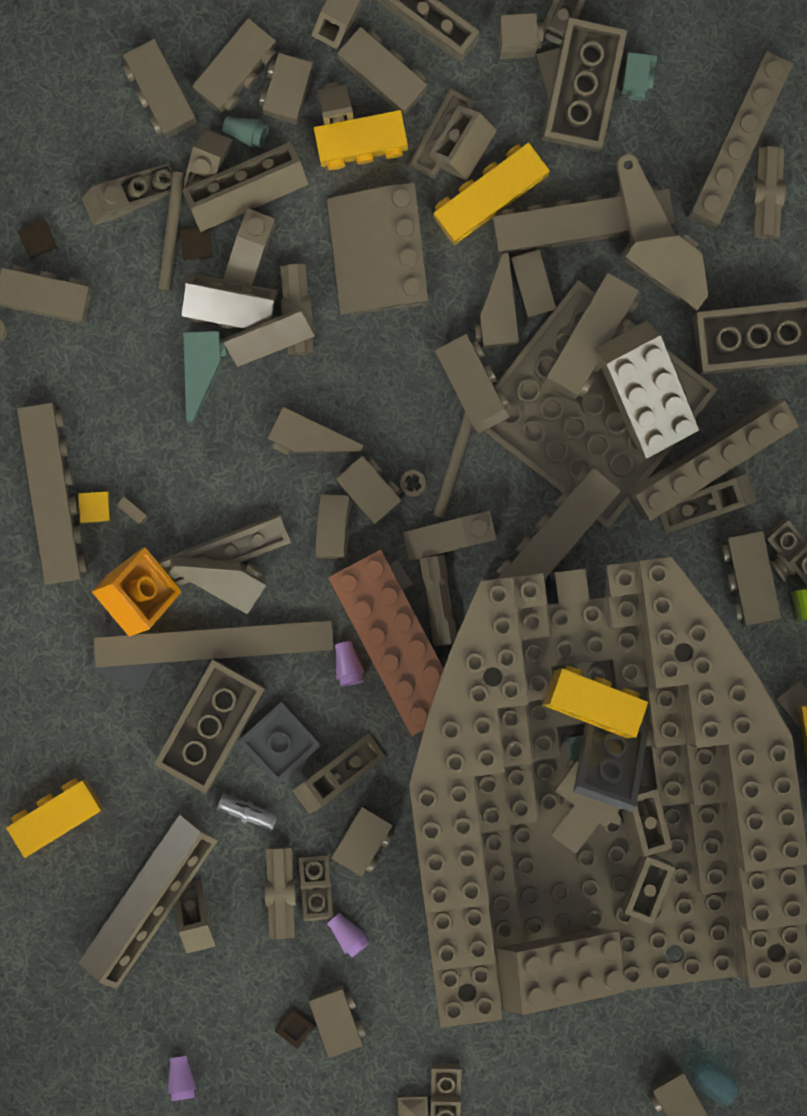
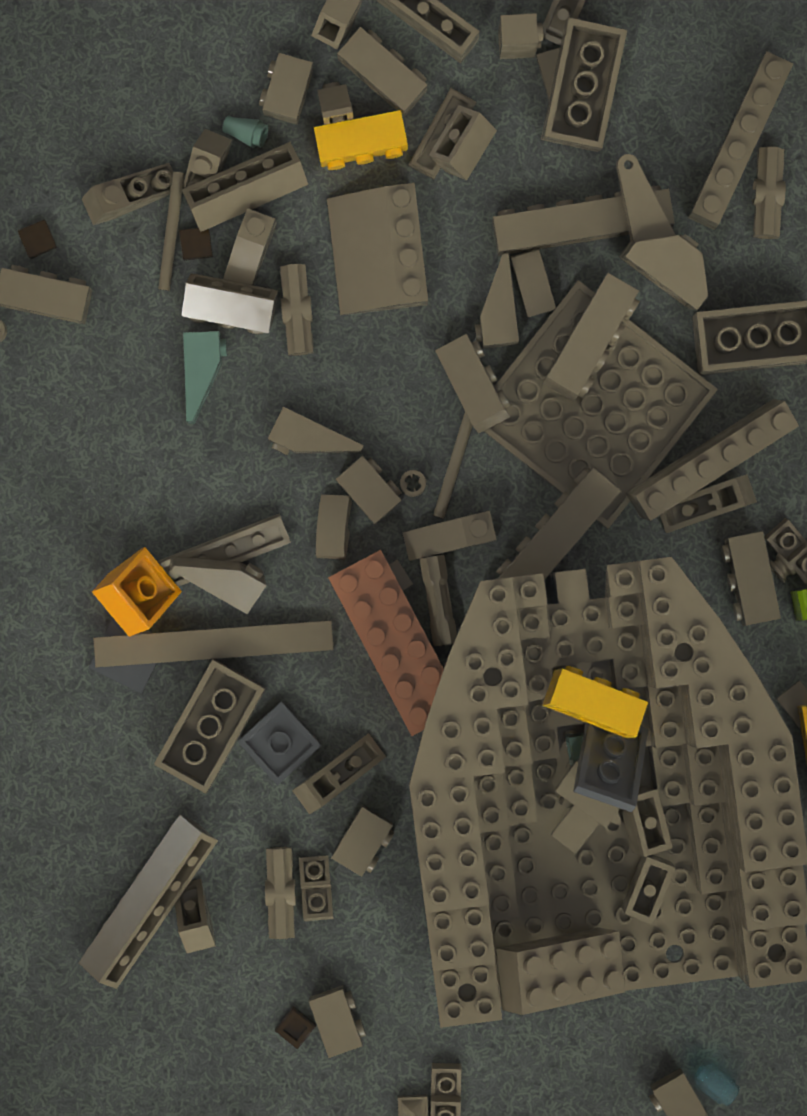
yellow brick [6,778,105,858] -> none
dark tan brick [17,403,88,585] -> none
yellow tile [78,491,111,523] -> none
dark tan tile [118,496,150,525] -> none
dark tan brick [122,39,197,139] -> none
lavender cone [168,1056,197,1101] -> none
dark tan brick [192,18,277,115] -> none
light grey pin [216,792,279,832] -> none
dark tan tile [223,307,317,367] -> none
lavender cone [327,913,370,958] -> none
lavender cone [335,641,365,687] -> none
yellow brick [433,142,550,246] -> none
brick [594,321,699,459] -> none
sand green brick [621,52,657,101] -> none

